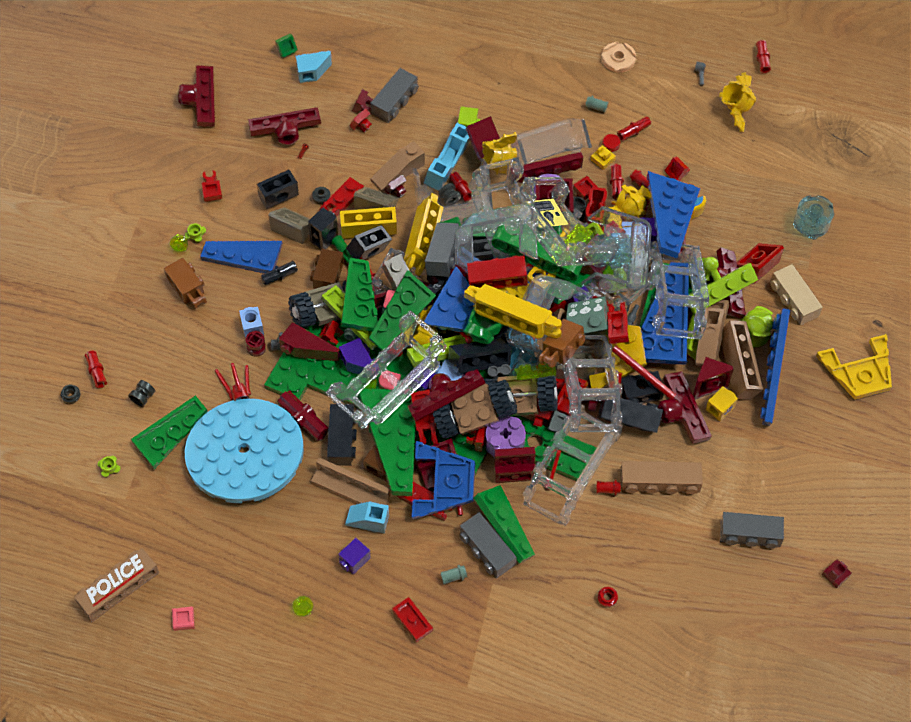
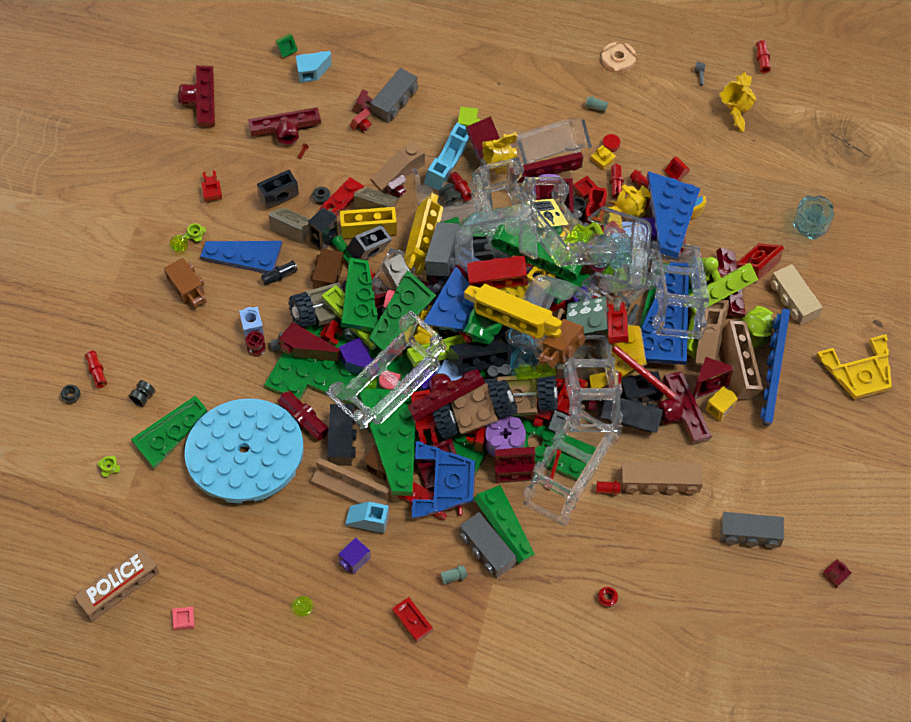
red plant [215,363,251,401] -> none
red axle [617,116,651,141] -> none

